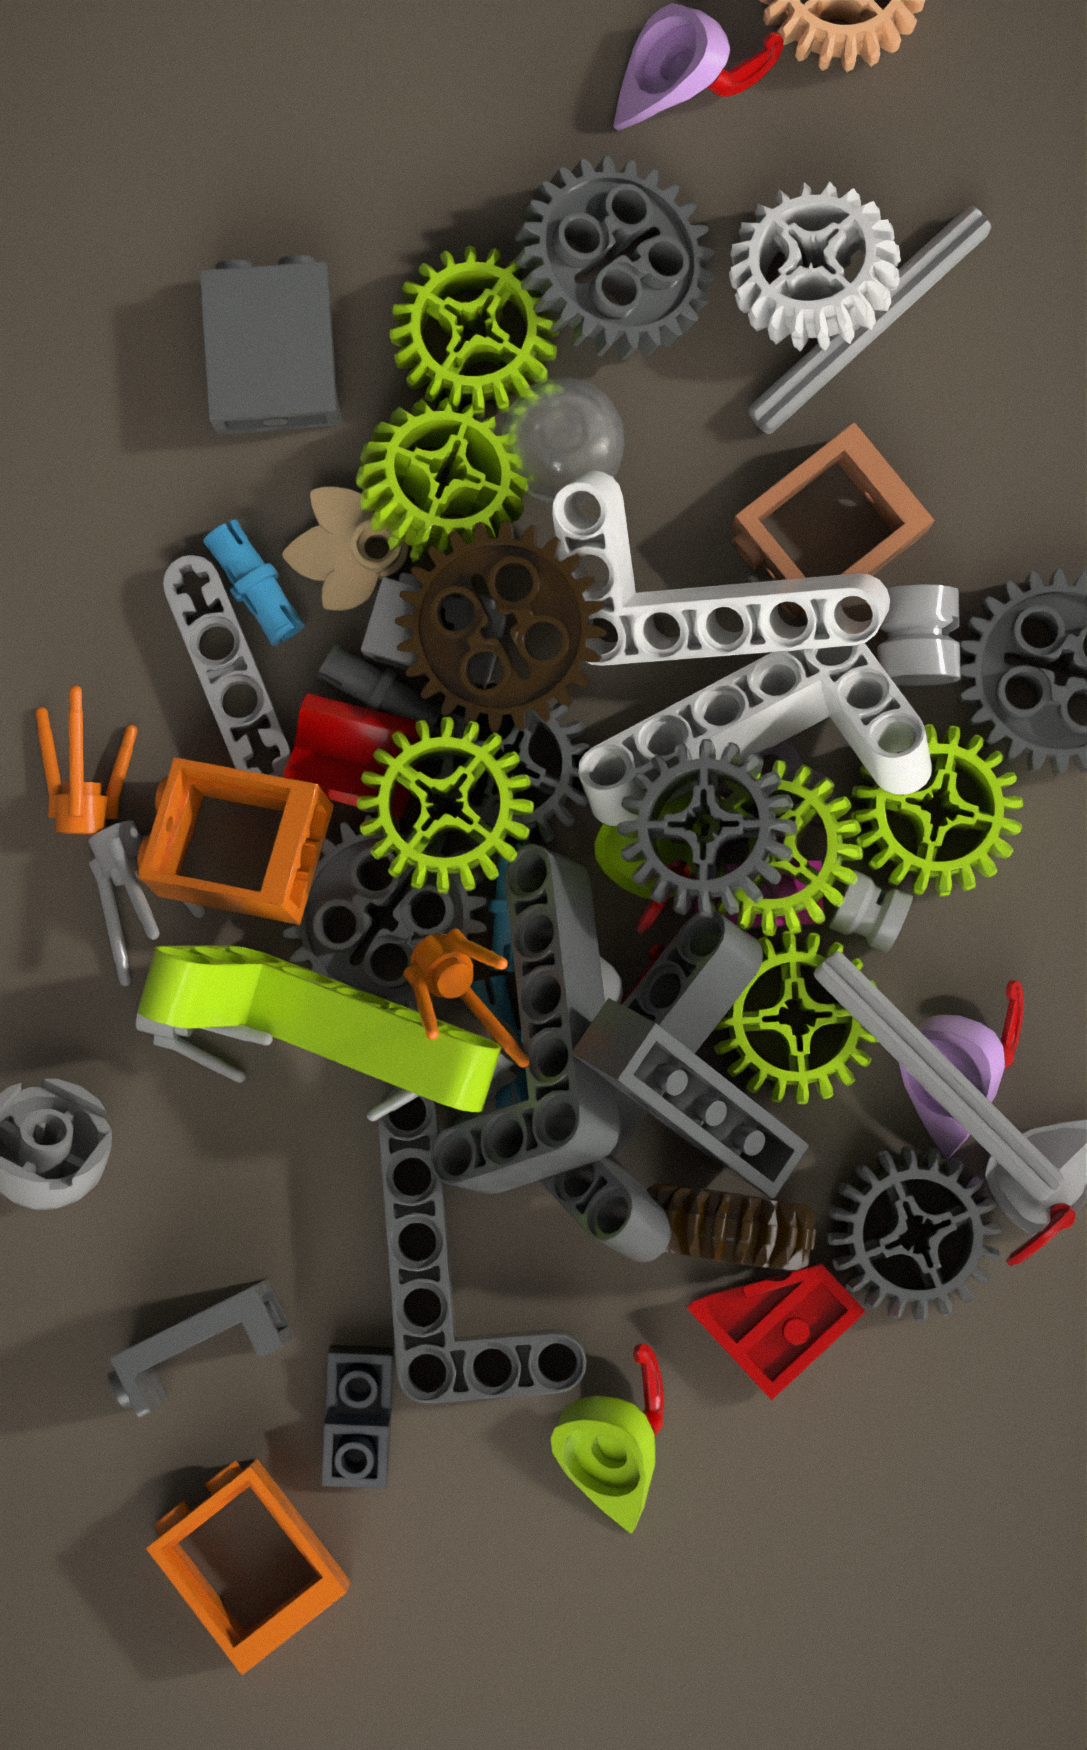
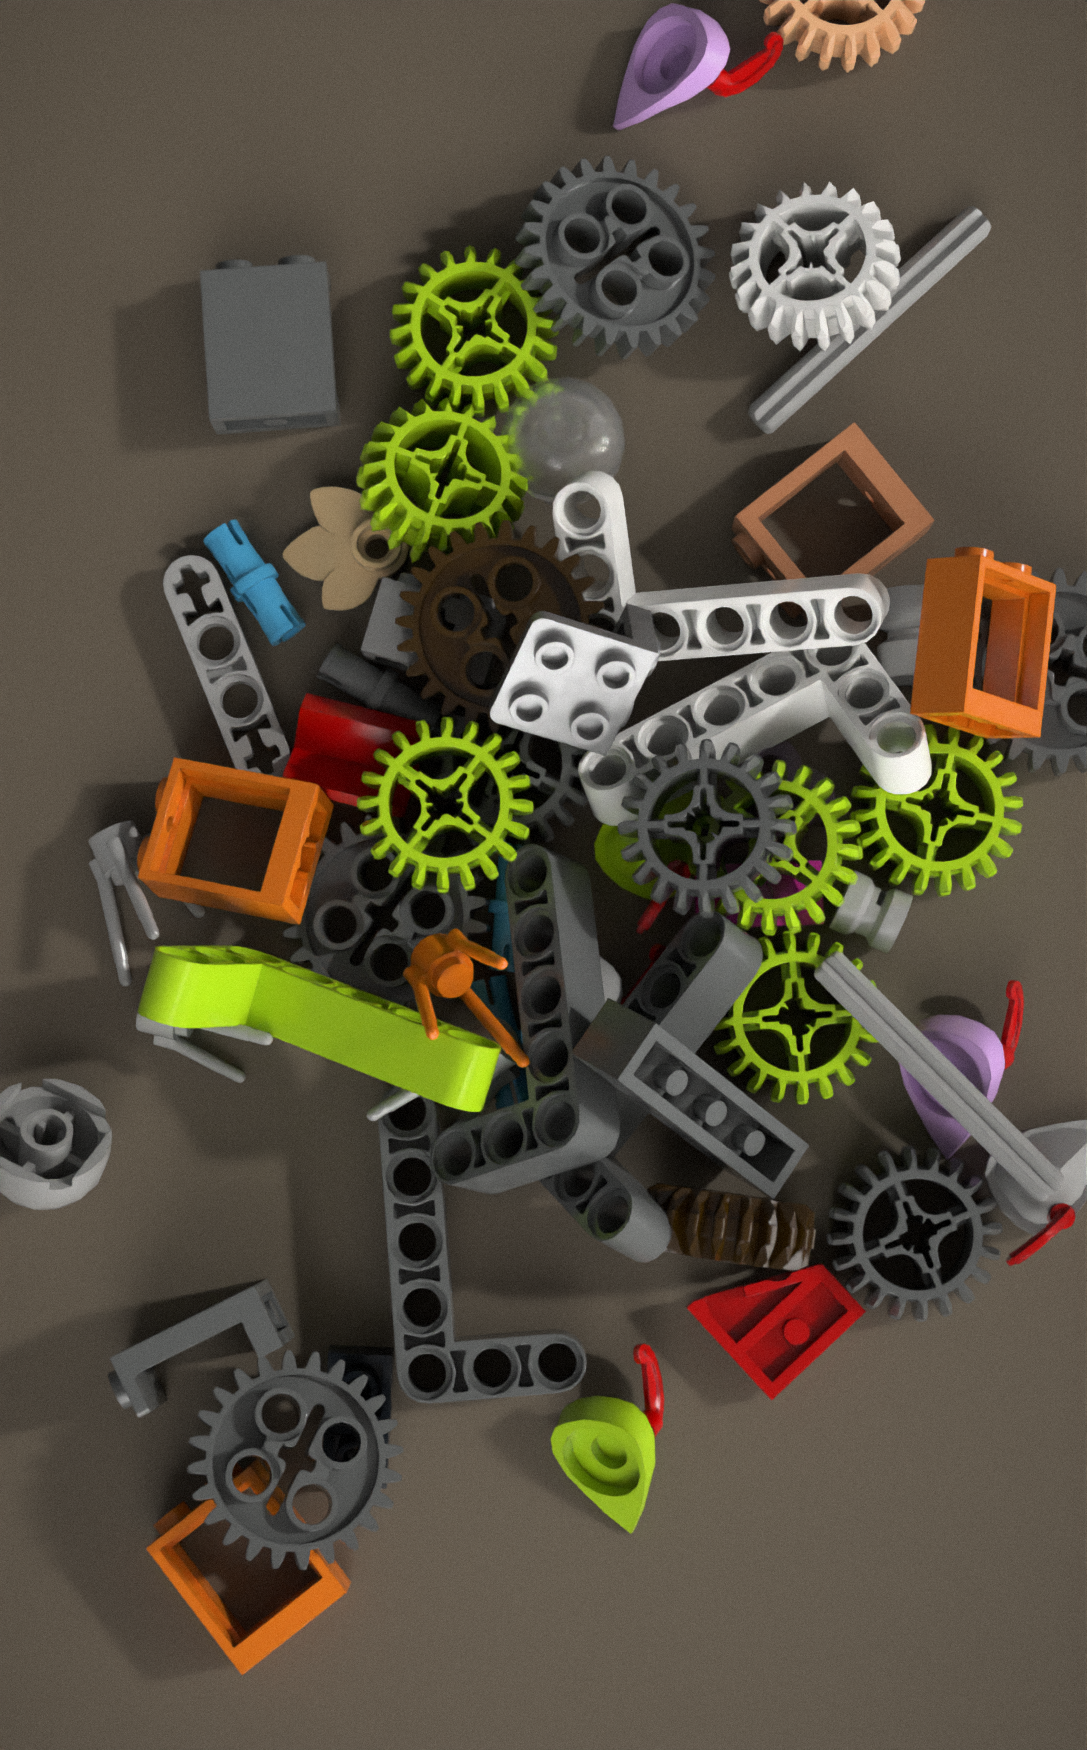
orange plant [35,685,138,835] -> none
none -> dark grey gear [187,1350,403,1570]
none -> bracket [489,603,661,756]
none -> orange window [910,547,1056,739]

